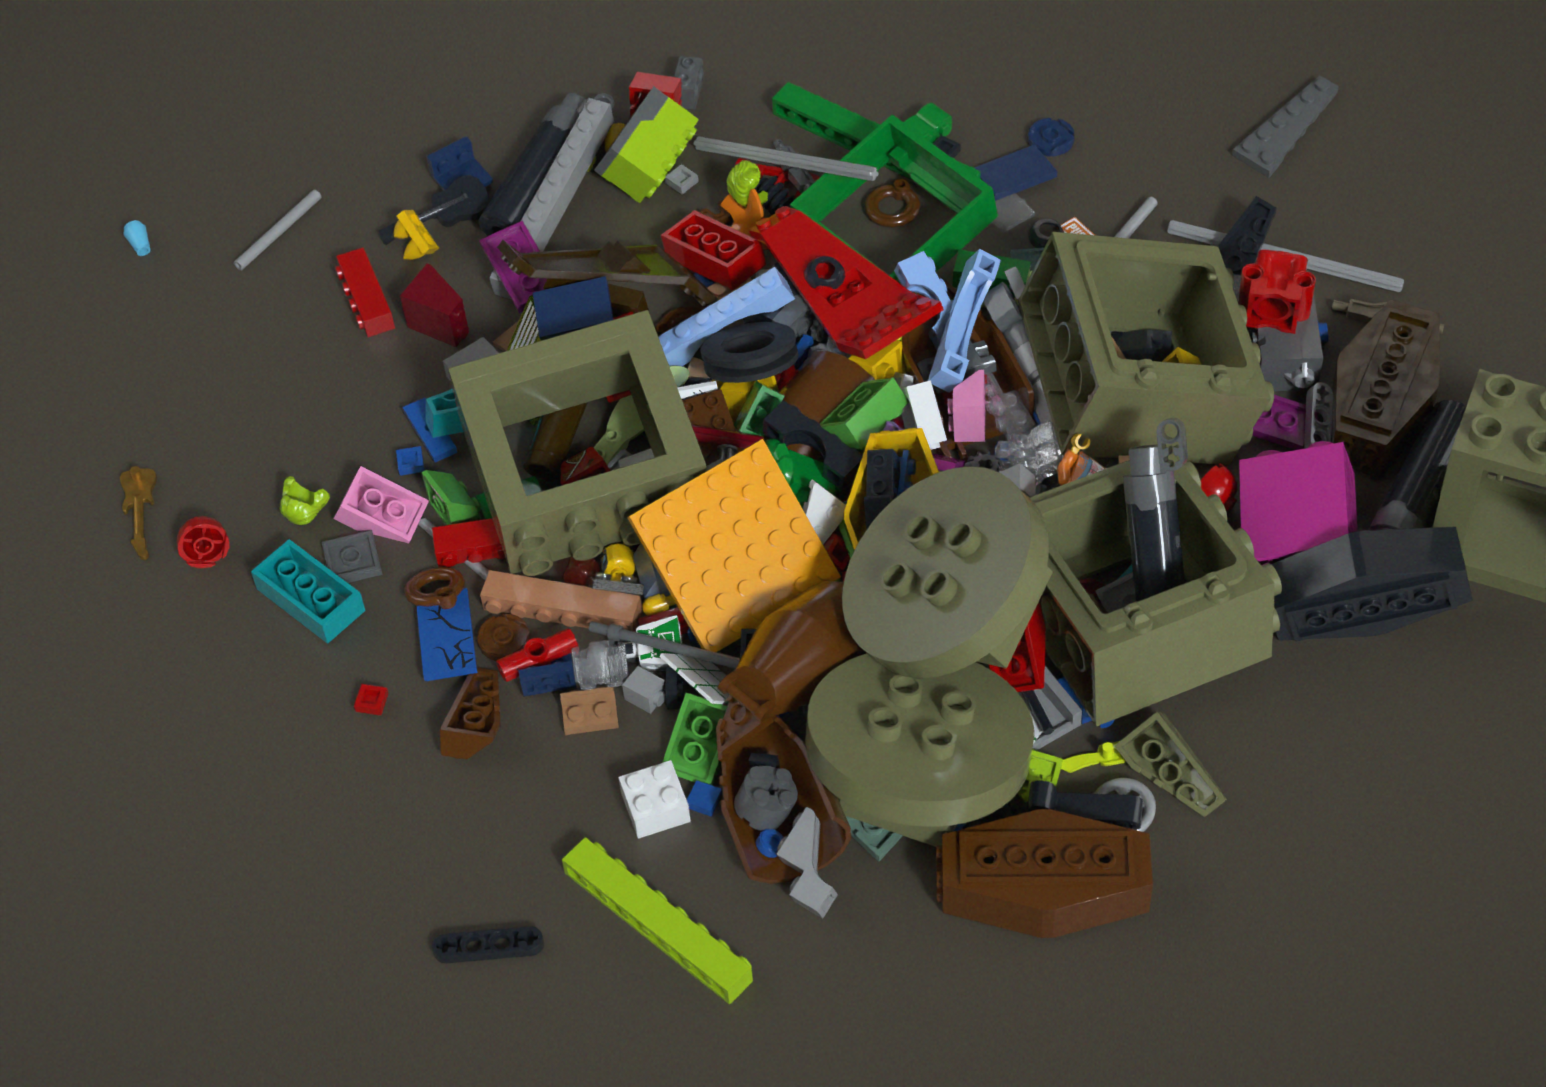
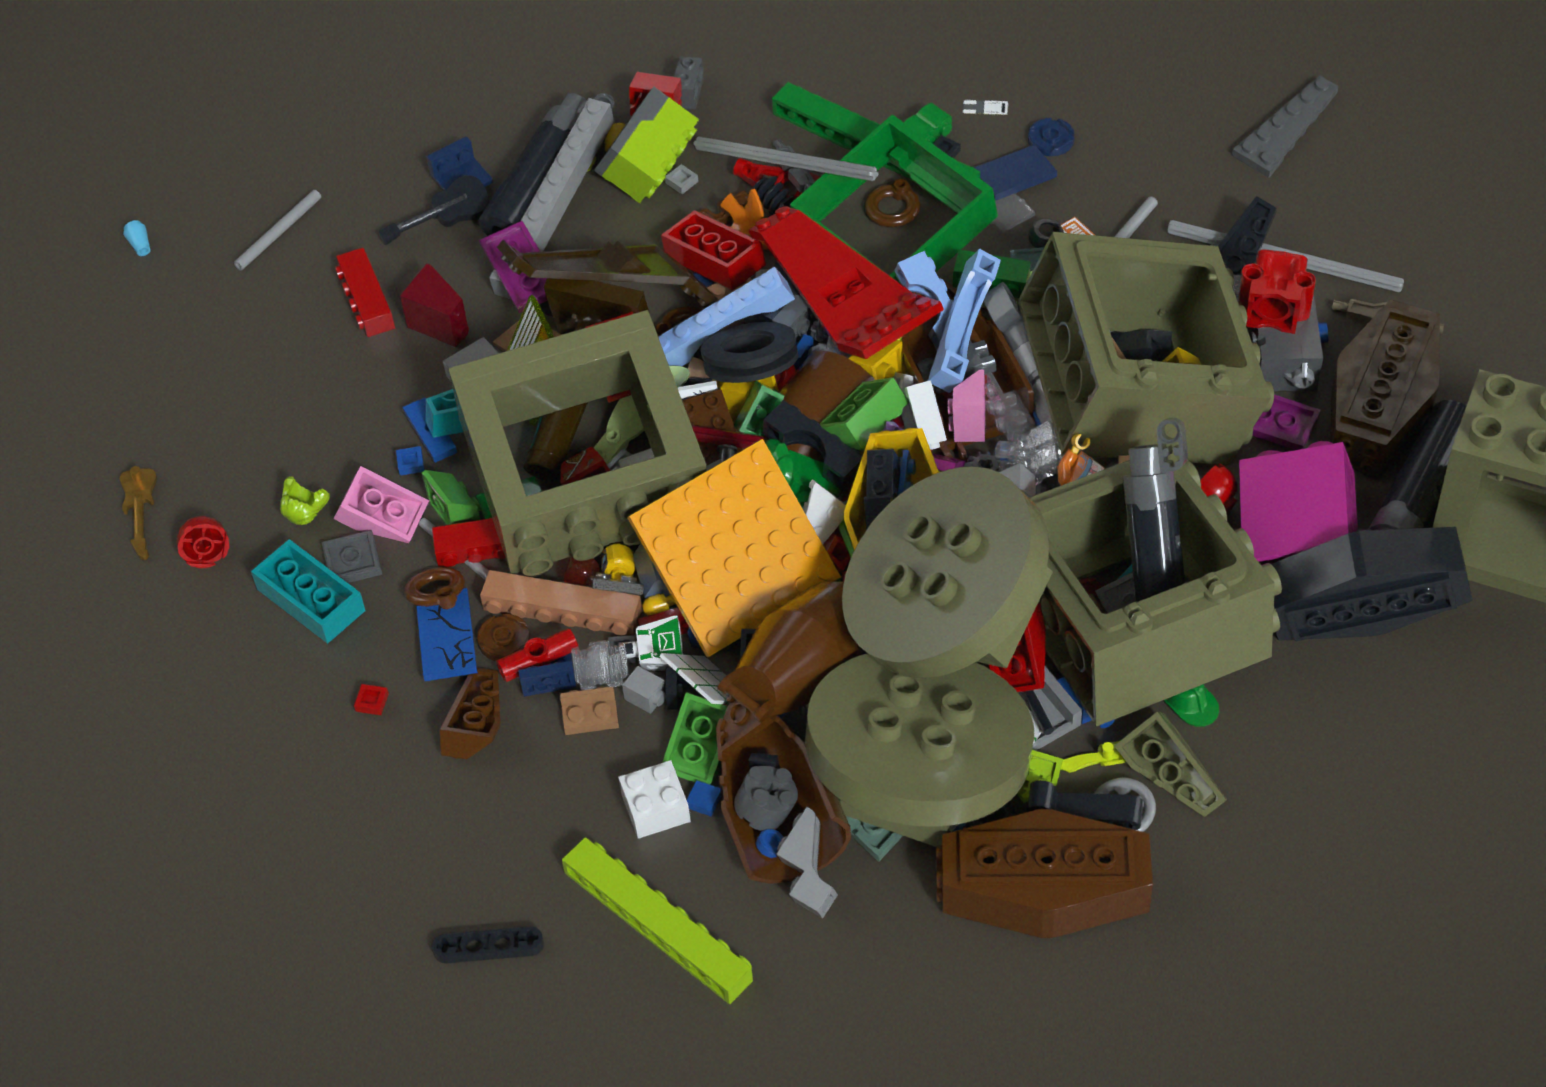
yellow tile [394,210,439,260] -> none
dark blue tile [533,276,614,341] -> none
dark grey bar [589,621,740,668] -> none
lime hair [726,160,768,208] -> none
black piece [804,256,846,289] -> none
light grey piece [1004,266,1025,300] -> none
light grey beam [1304,382,1333,449] -> none
none -> sticker [963,100,1008,115]
none -> green piece [1164,684,1220,727]

